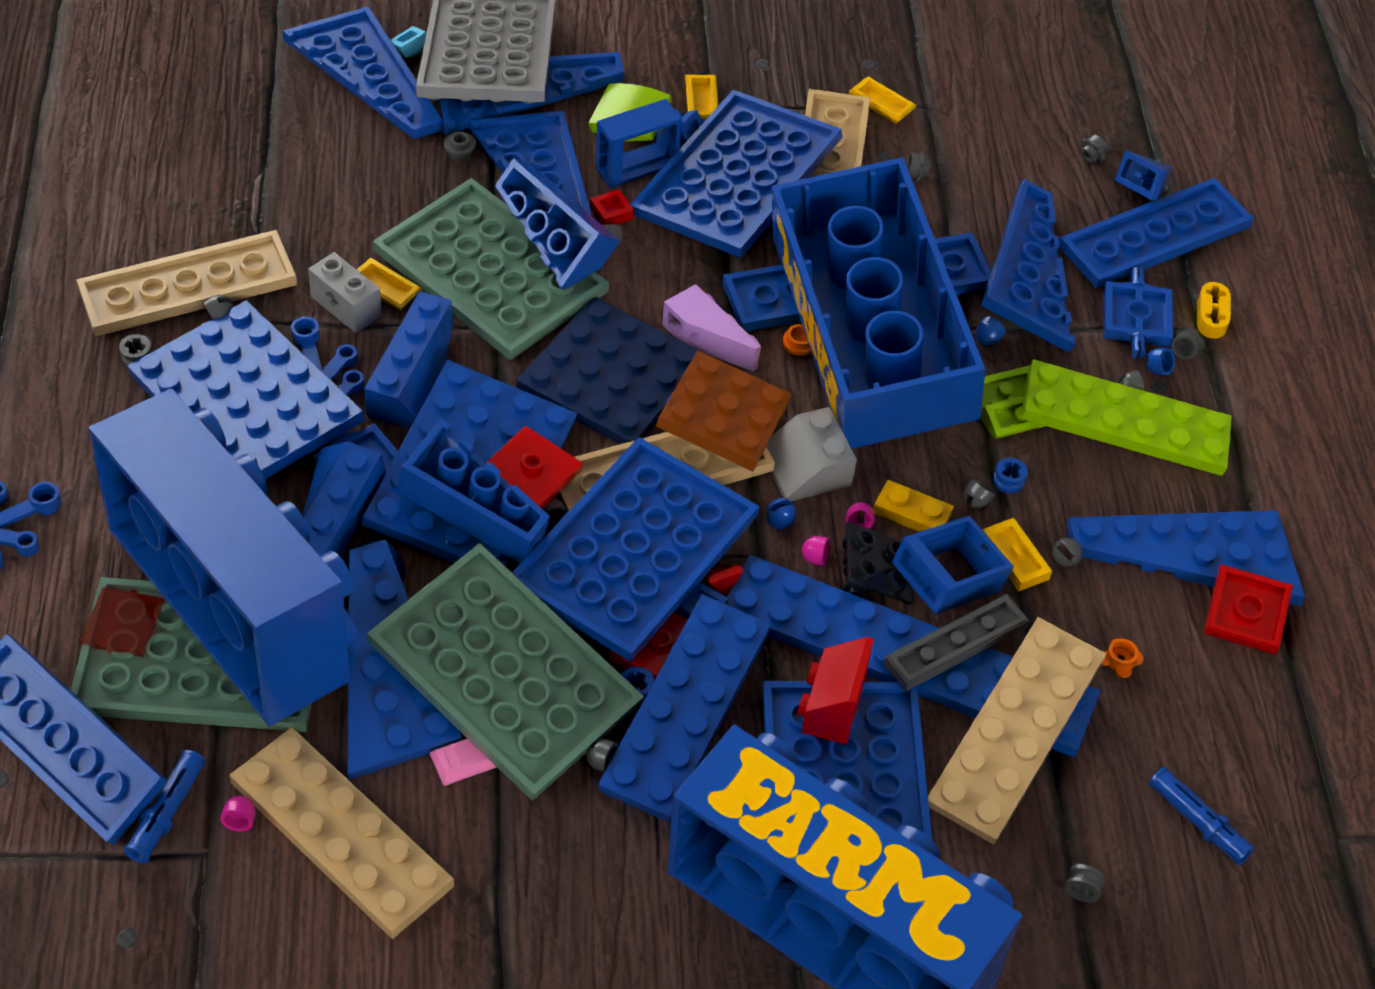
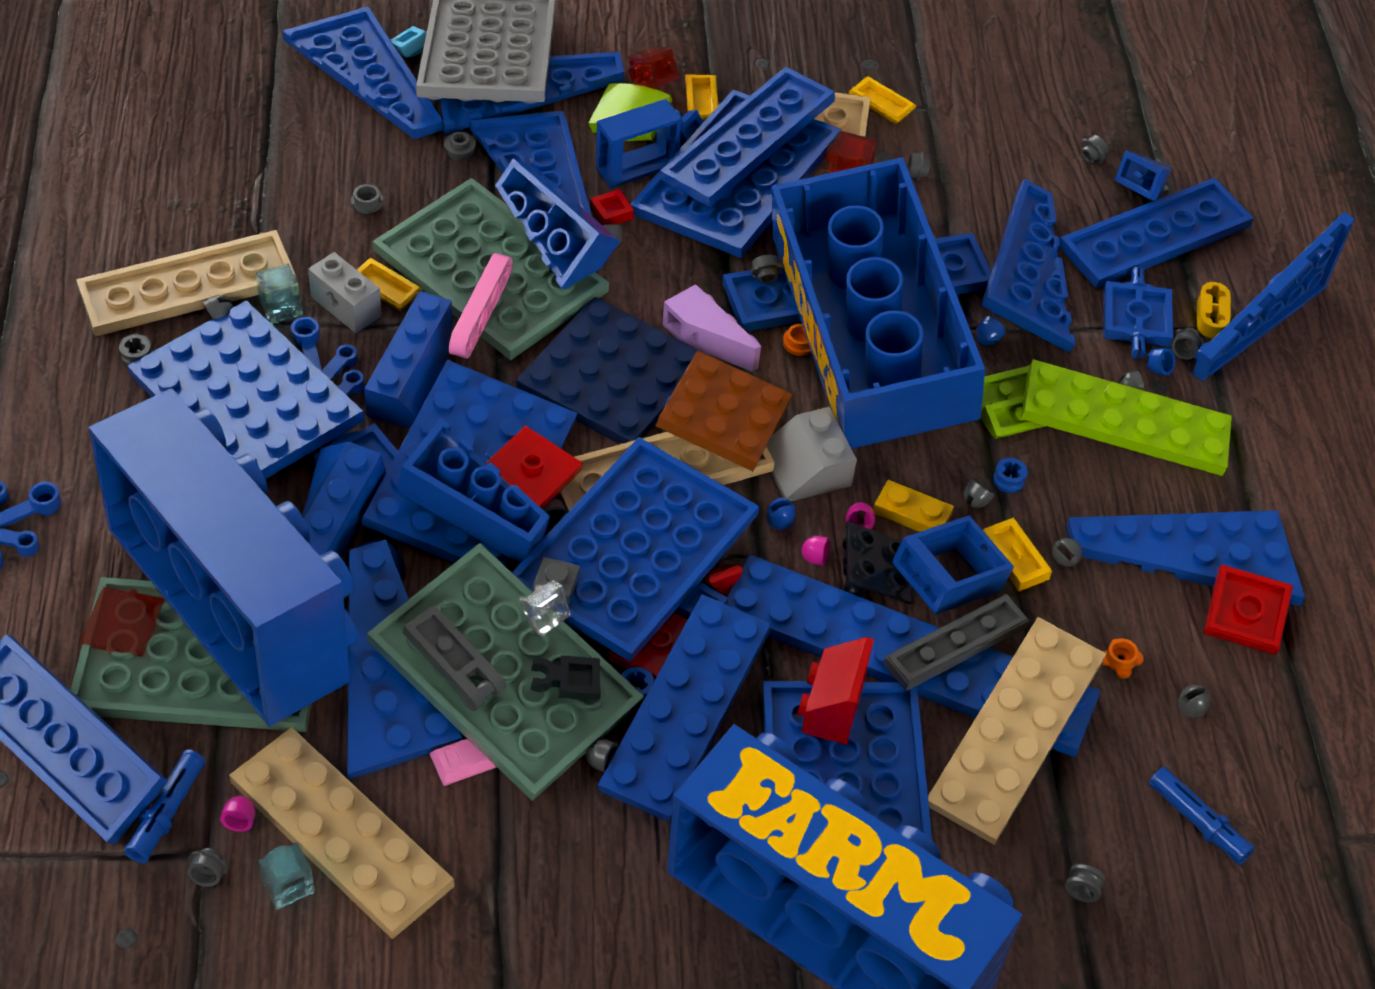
none -> dark grey plate [187,848,228,887]
none -> clear light blue brick [256,264,303,324]
none -> clear light blue brick [259,843,315,910]
none -> dark grey plate [351,184,383,214]
none -> dark grey plate [403,605,506,711]
none -> bright pink beam [449,253,513,359]
none -> clear tile [519,580,571,636]
none -> black plate [531,655,600,701]
none -> dark grey plate [532,557,580,604]
none -> clear red brick [628,46,680,89]
none -> blue plate [660,67,835,207]
none -> dark grey plate [751,254,783,284]
none -> clear red brick [825,130,878,173]
none -> dark grey hinge [1178,684,1211,718]
none -> blue wing [1192,212,1355,382]

